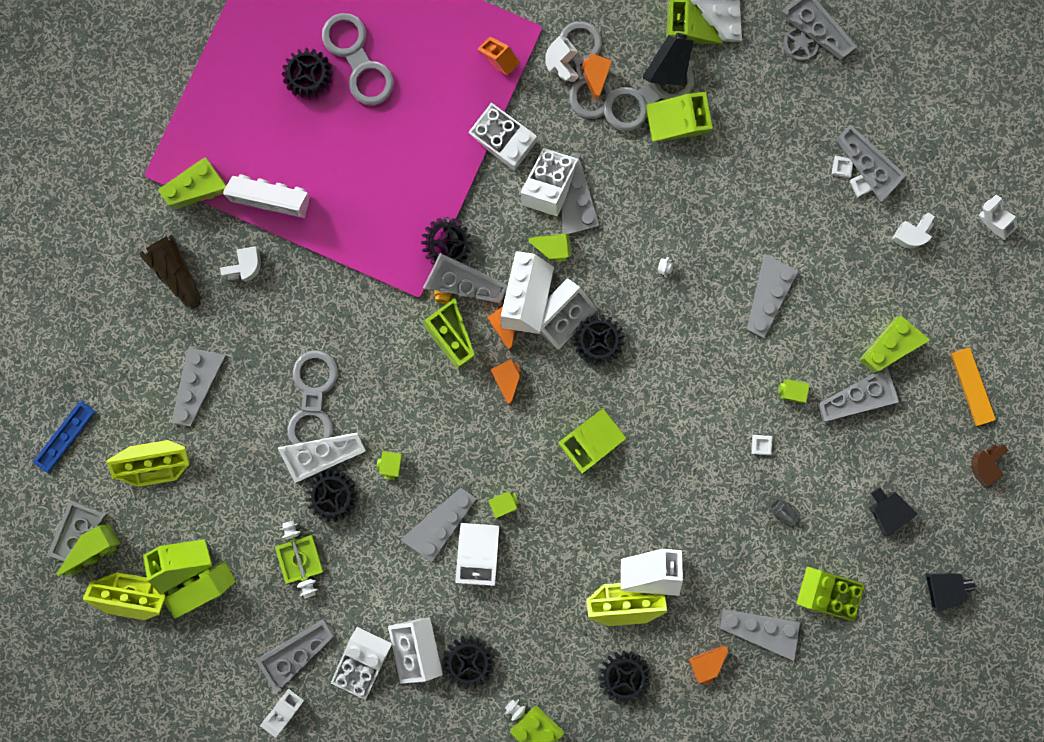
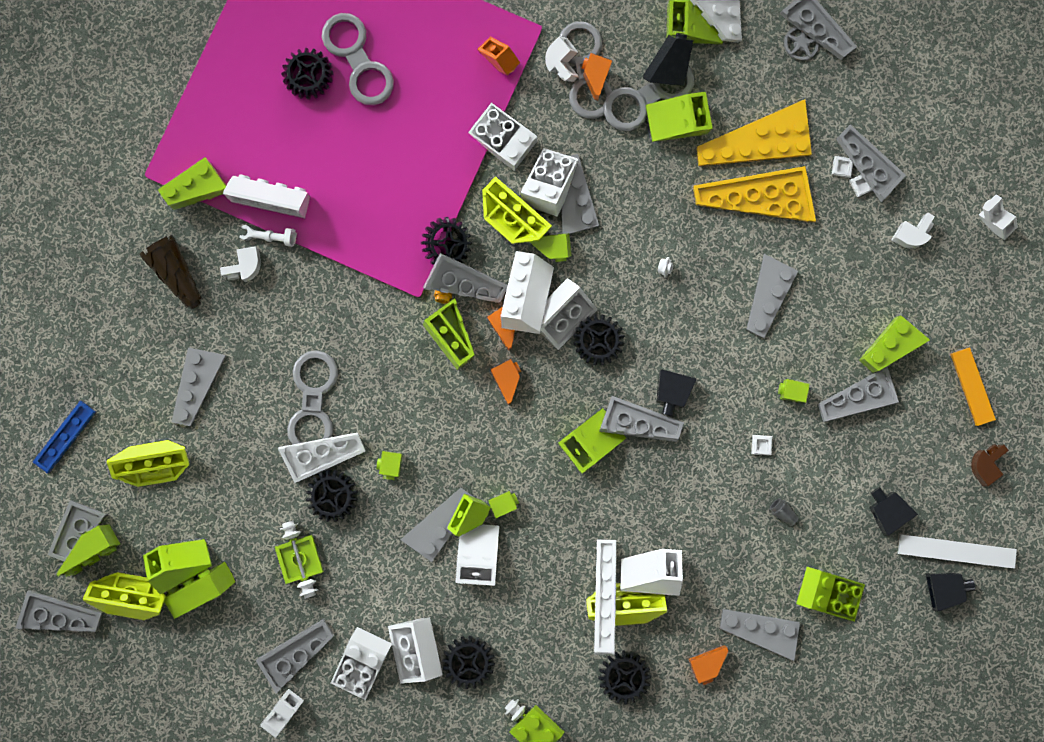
none -> light grey wing [15,590,104,632]
none -> white piece [240,225,297,247]
none -> lime slope [447,494,491,537]
none -> neon yellow wedge [482,176,552,244]
none -> white tile [594,540,616,655]
none -> light grey wing [599,396,684,442]
none -> black torso [656,369,696,417]
none -> yellow wing [693,166,816,223]
none -> yellow wing [697,99,812,166]
none -> white tile [898,534,1017,569]

